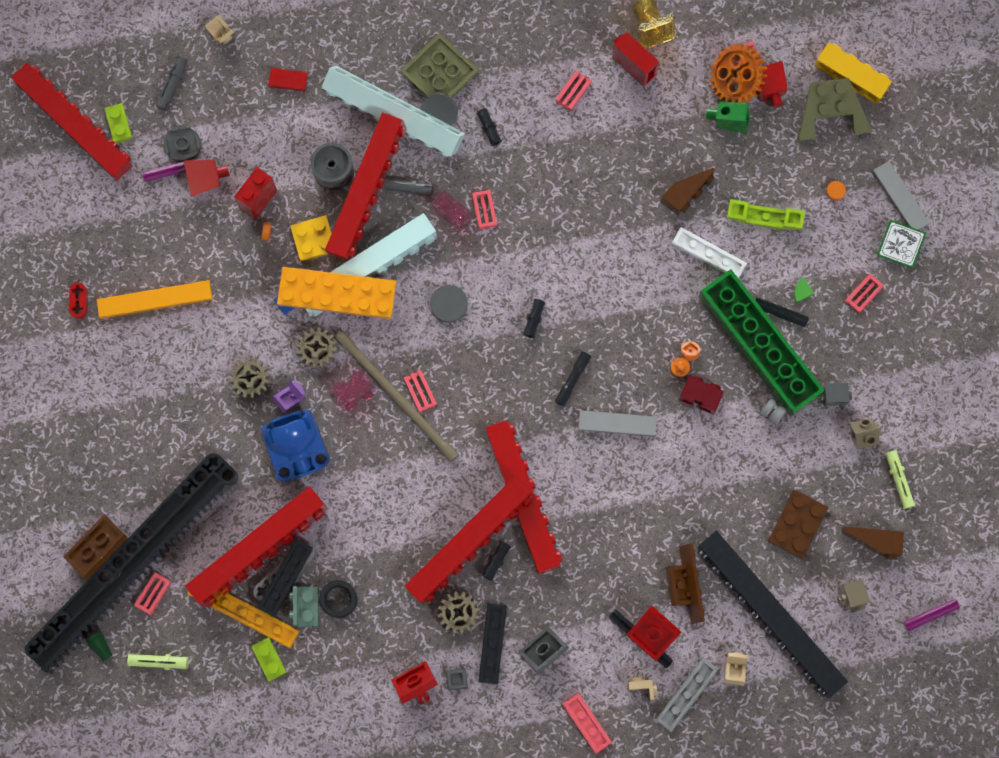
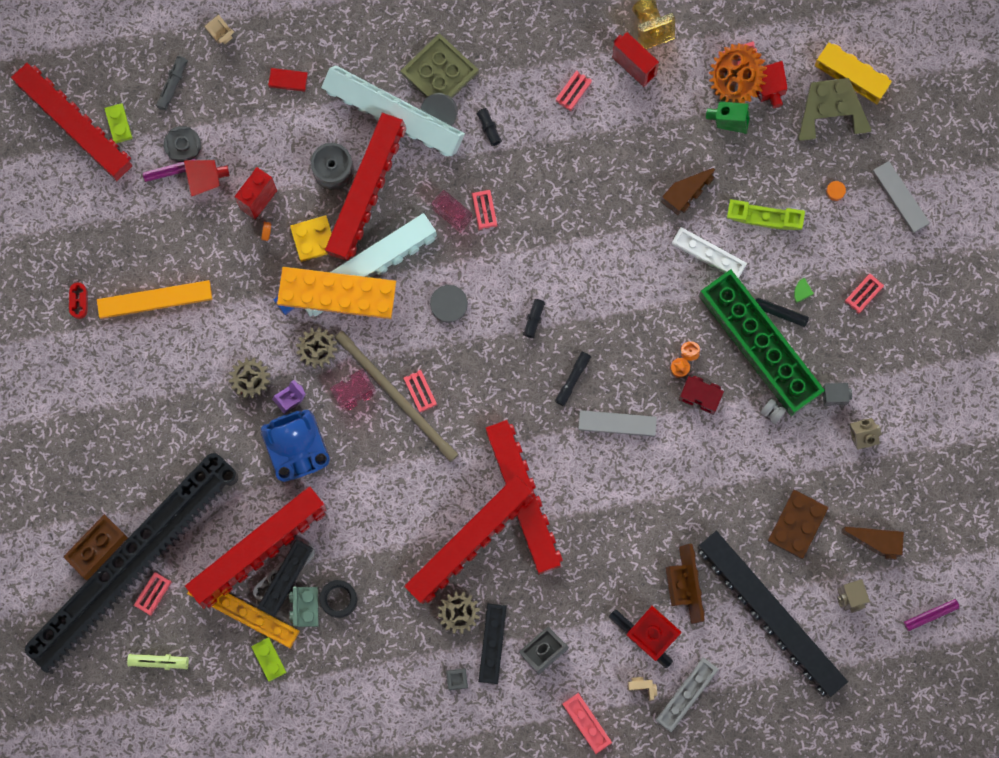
dark green cone [86,631,113,661] -> none
dark grey pin [382,178,433,196] -> none
red tile [391,661,438,705] -> none
black pin [481,541,511,581] -> none
tan bracket [724,652,748,686] -> none
tile [876,220,926,269] -> none
yellowish green pin [885,450,915,509] -> none

